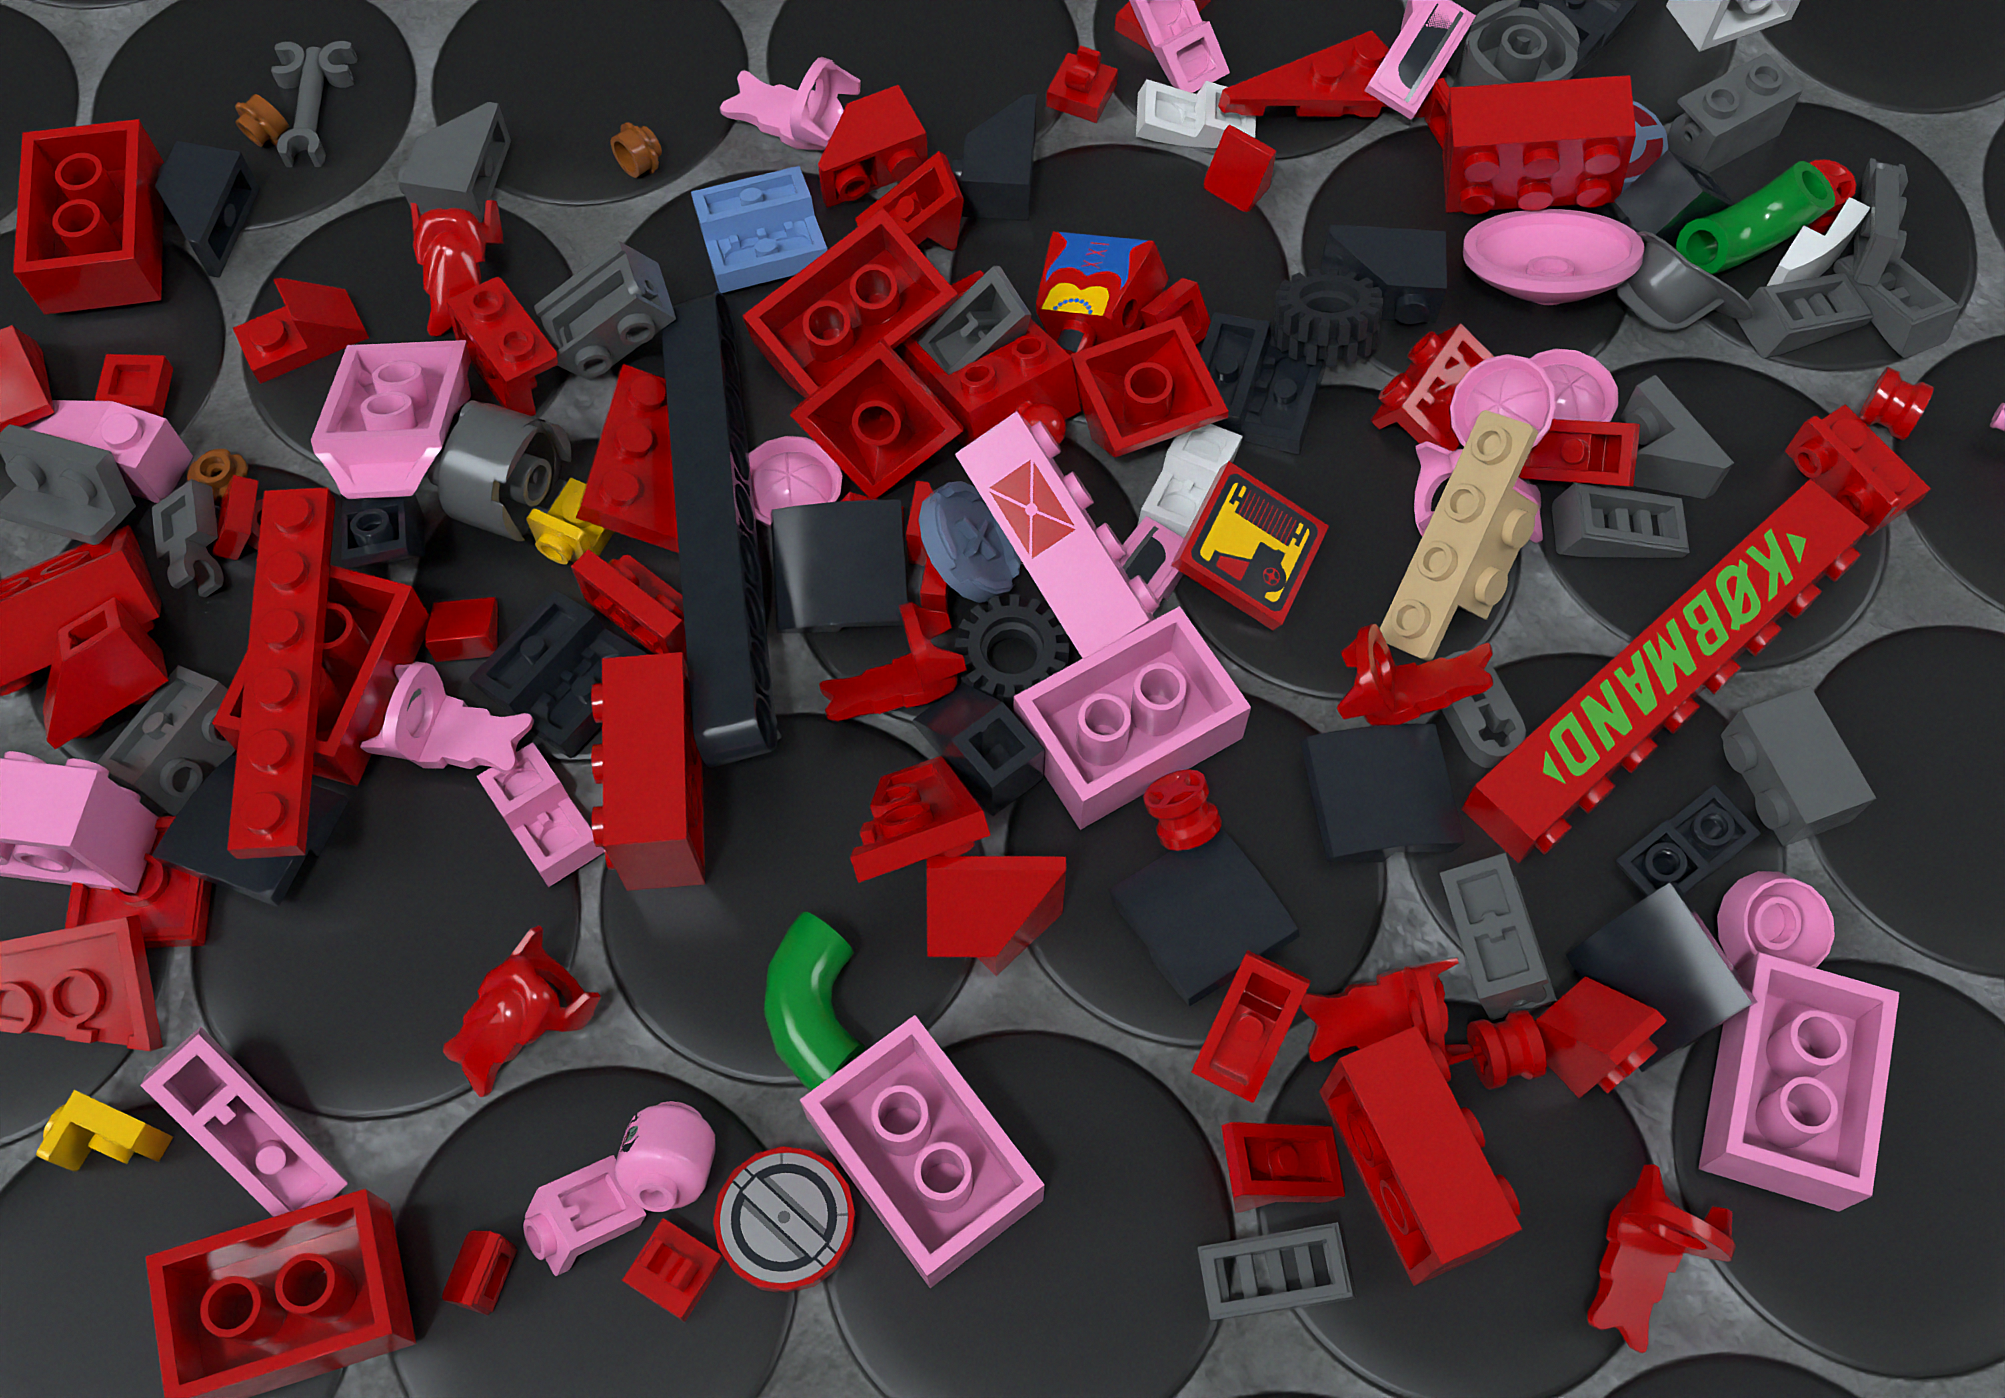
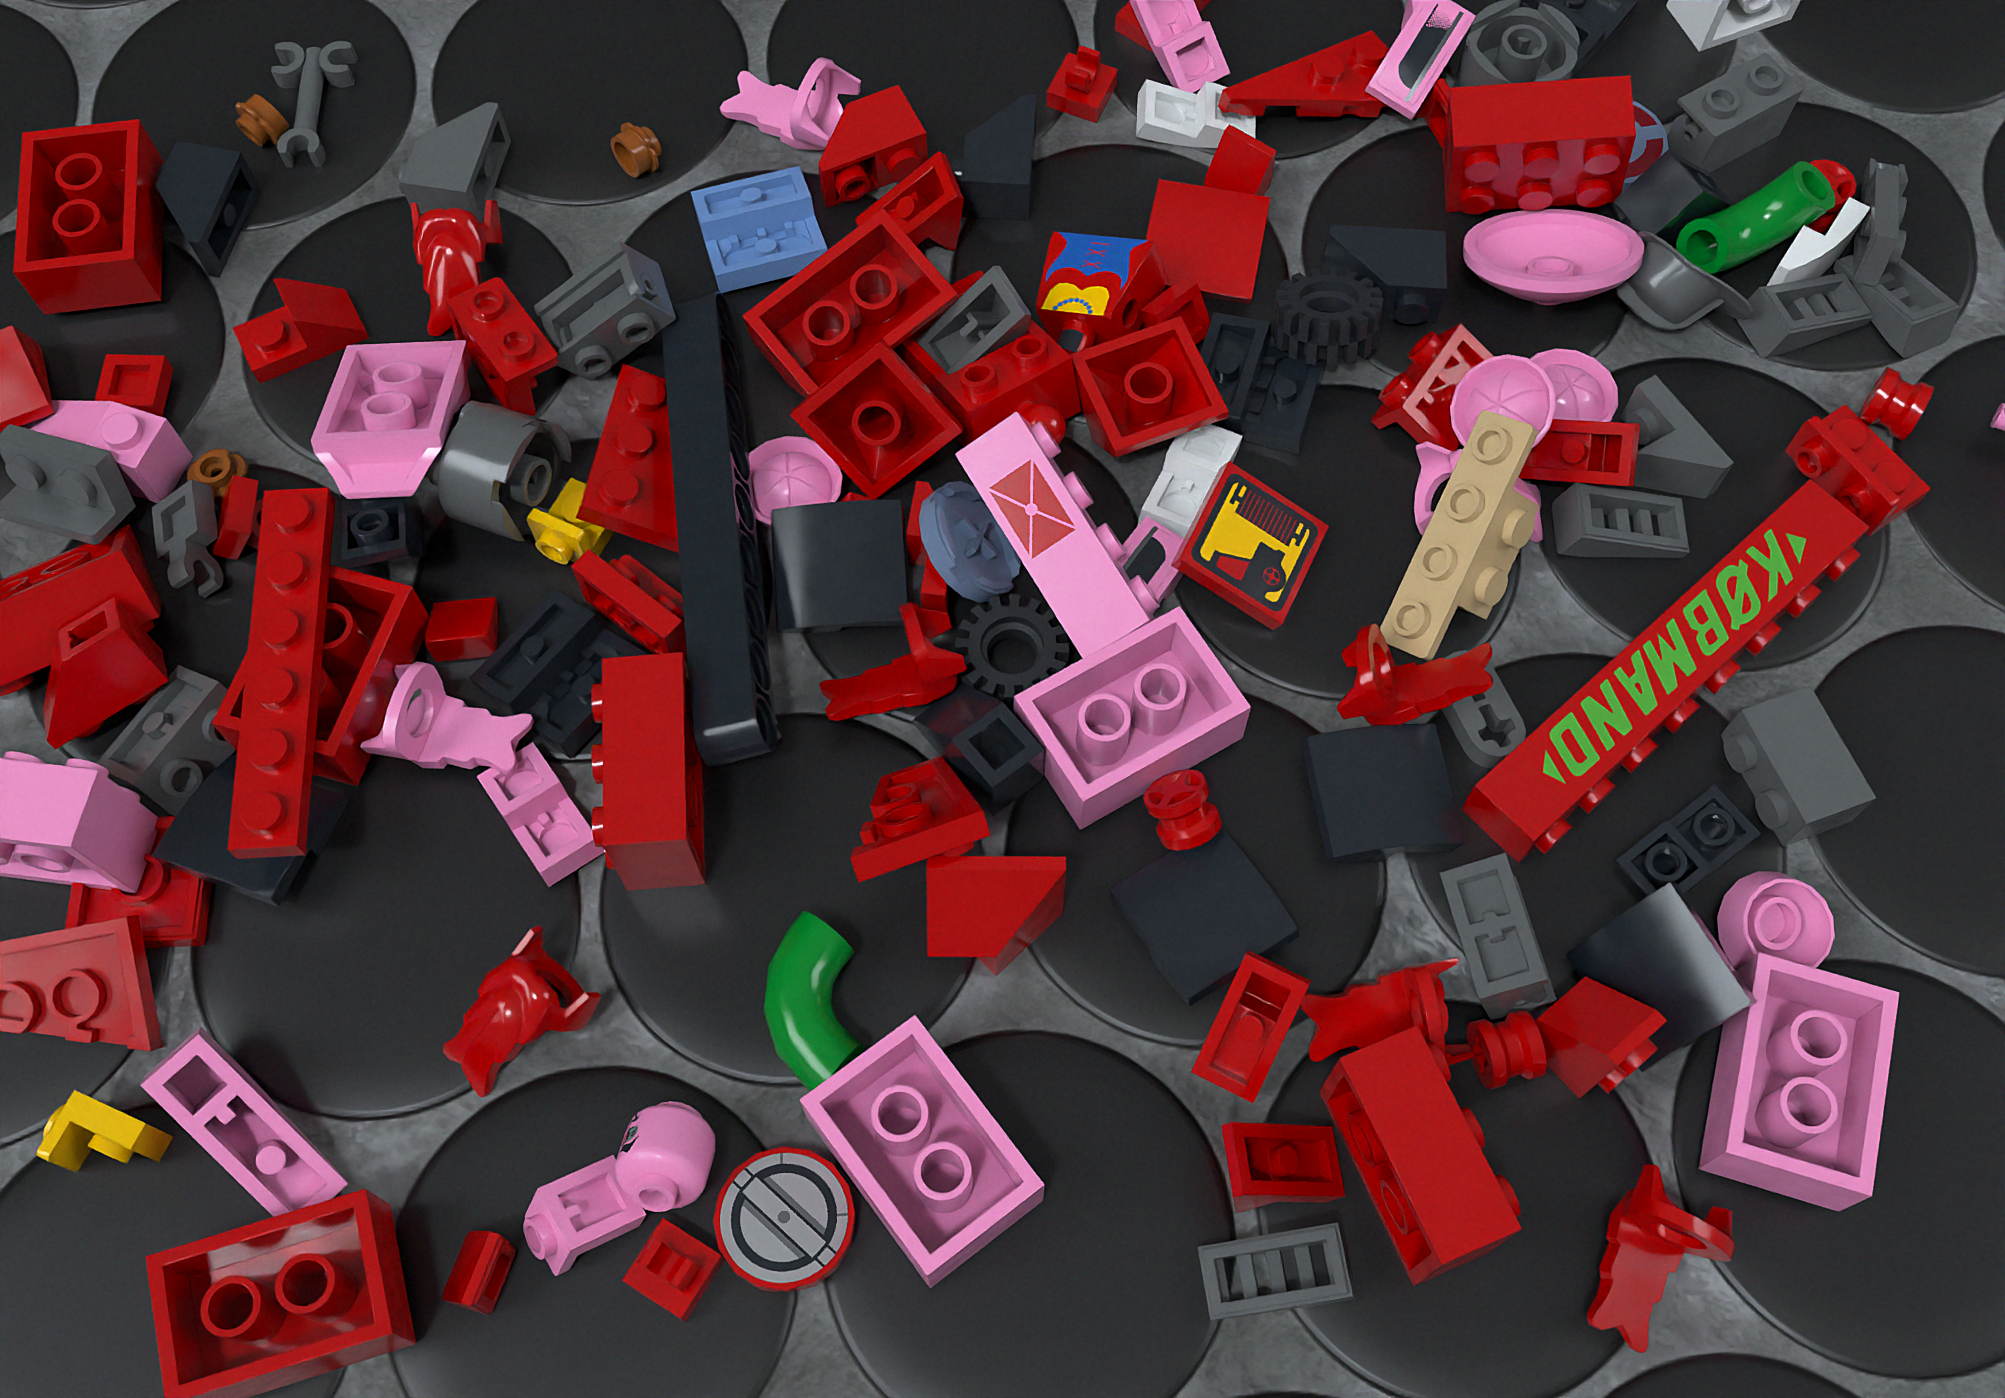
none -> red slope [1146,179,1271,305]

